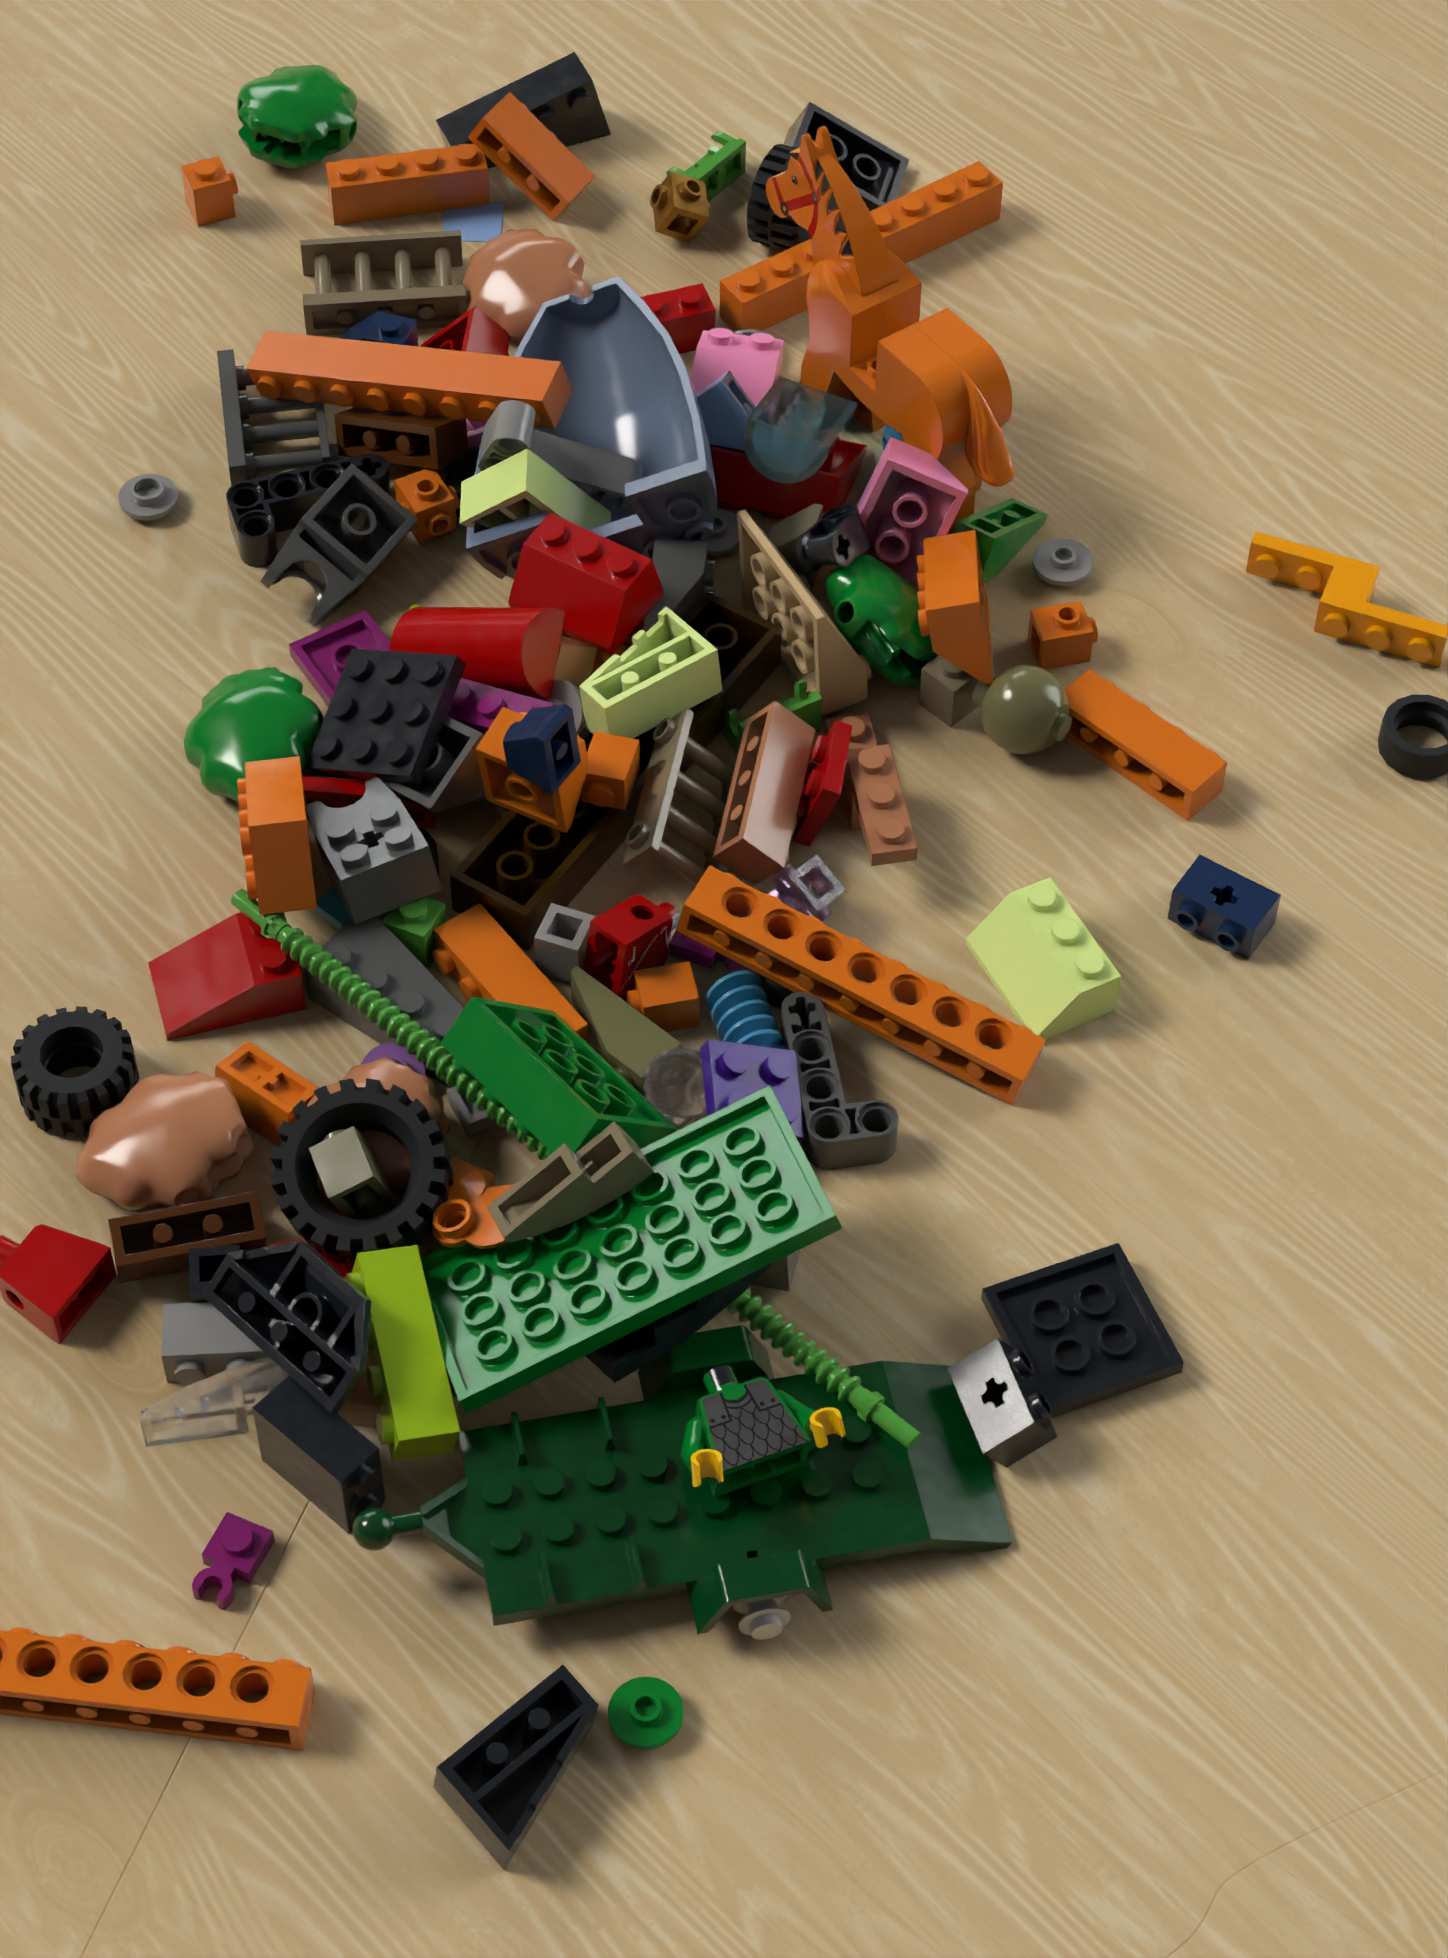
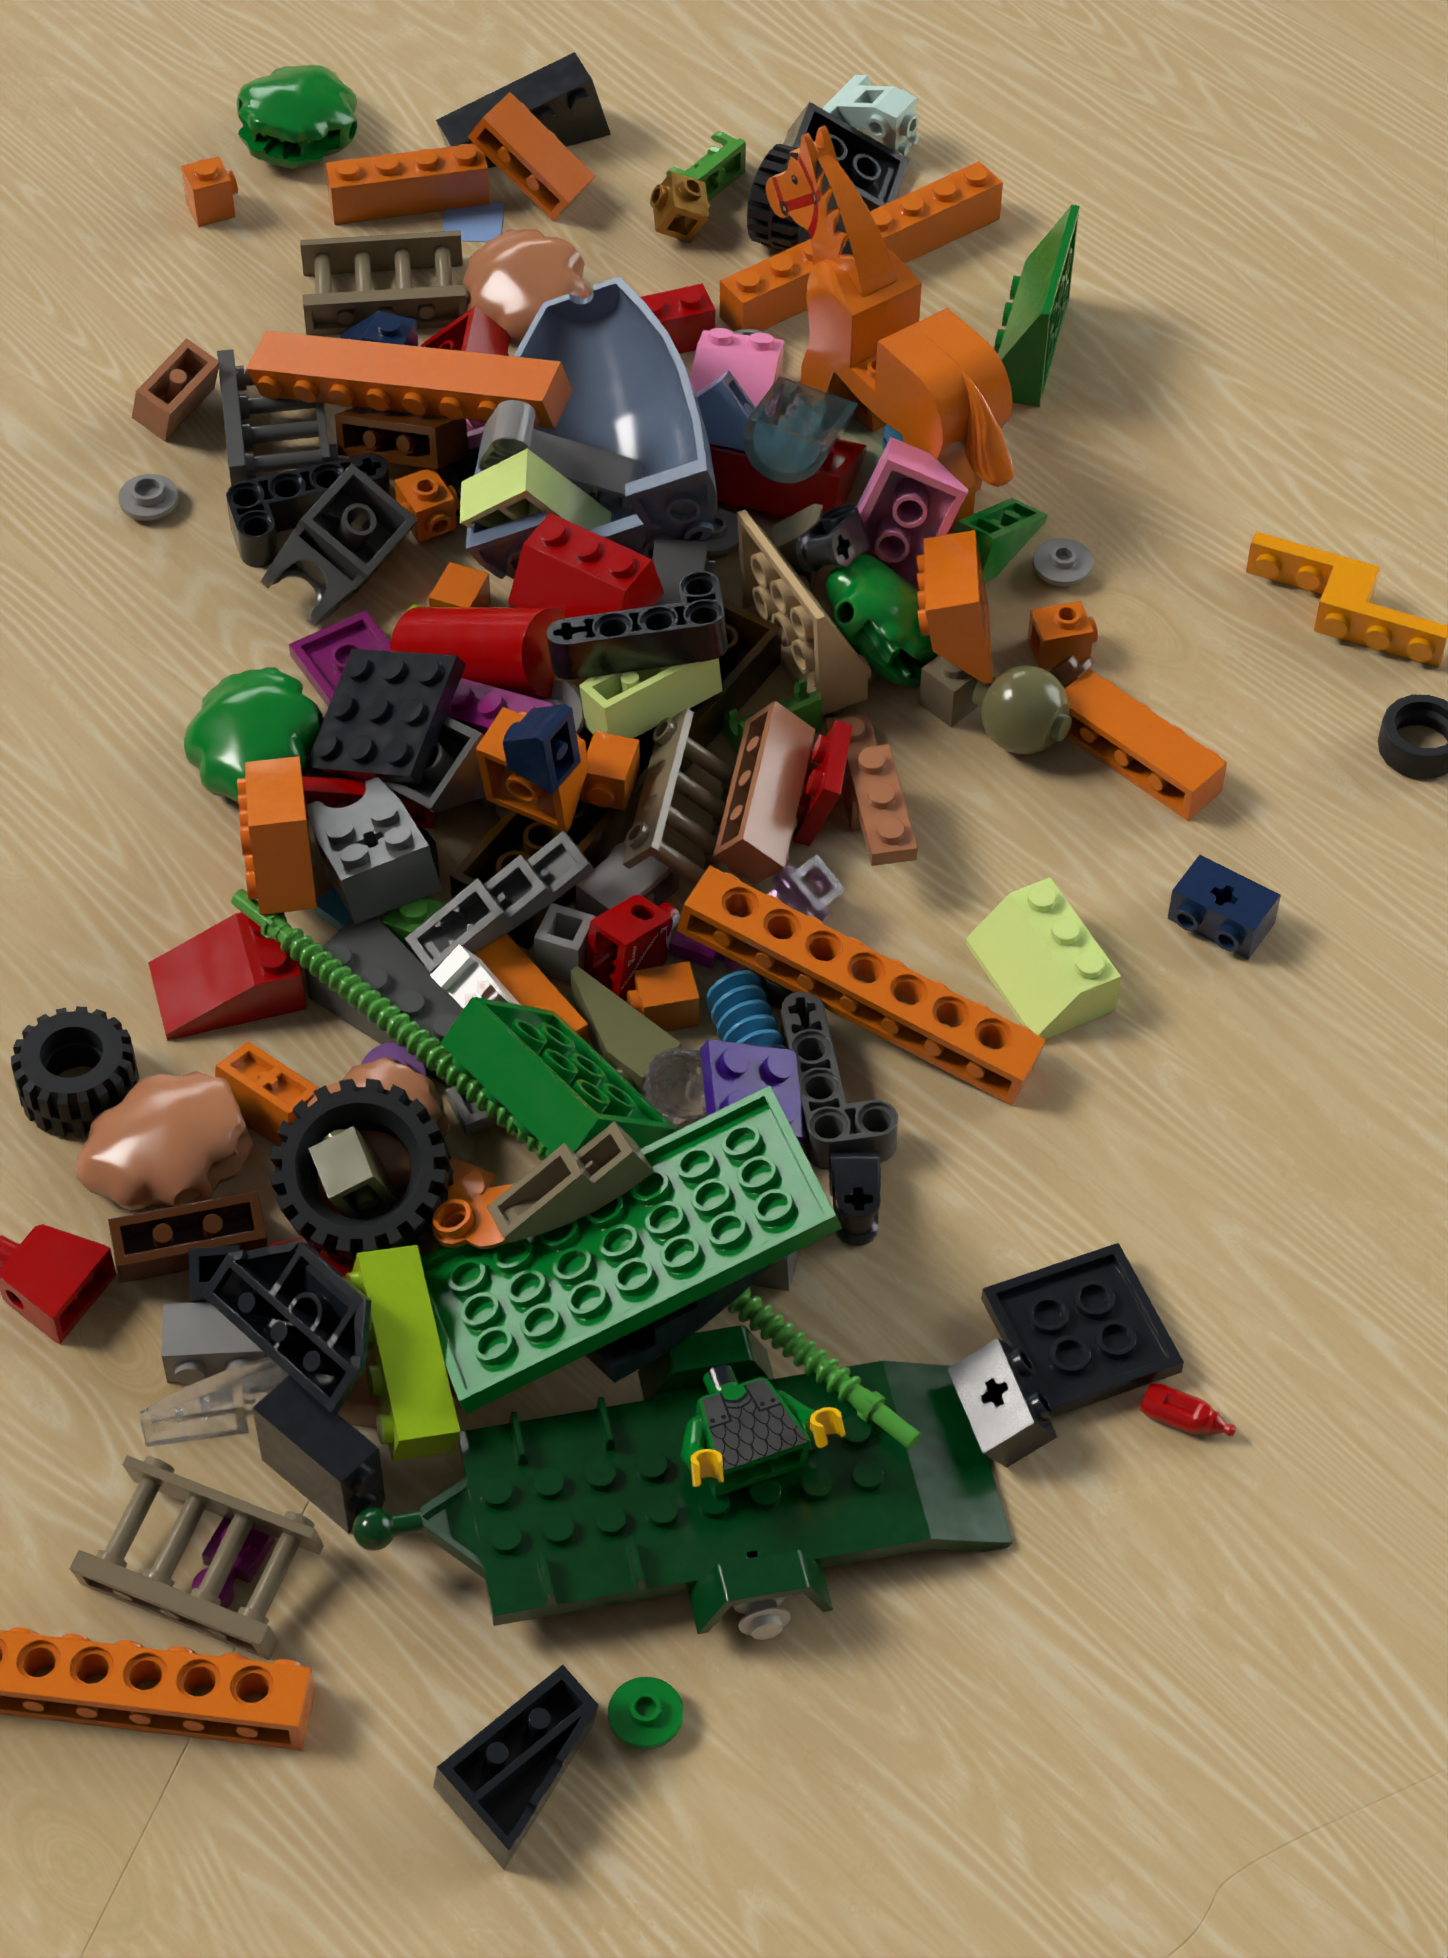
none -> dark tan fence [69,1455,324,1660]
none -> nougat brick [132,338,220,441]
none -> dark grey slope [405,830,595,974]
none -> orange brick [429,562,491,607]
none -> white leg [430,944,521,1009]
none -> black beam [546,571,728,680]
none -> light grey brick [575,843,679,917]
none -> light aqua tile [822,75,919,155]
none -> black piece [829,1152,881,1246]
none -> green slope [994,205,1080,407]
none -> reddish brown piece [1048,654,1095,688]
none -> red piece [1140,1383,1236,1437]

